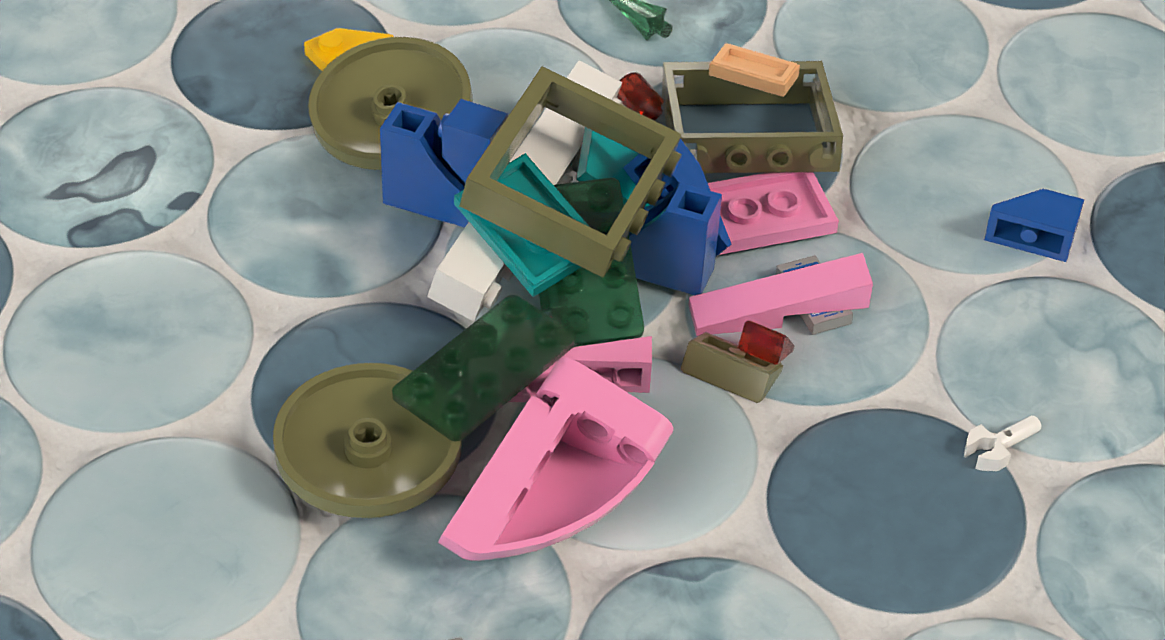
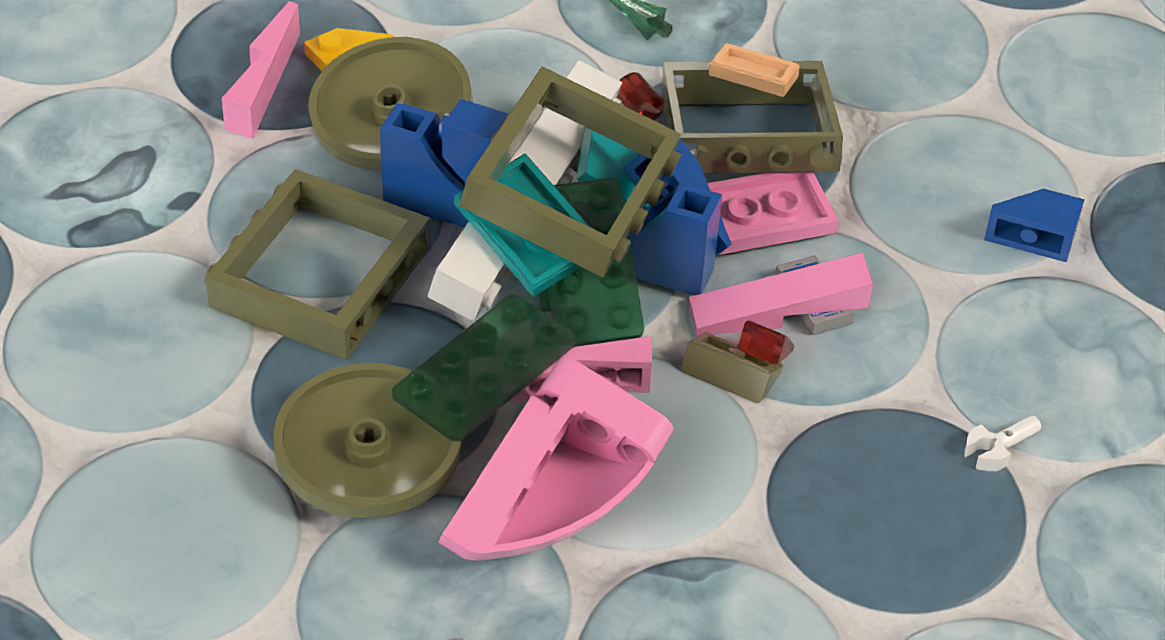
none -> olive window [204,169,430,360]
none -> bright pink slope [222,1,300,139]

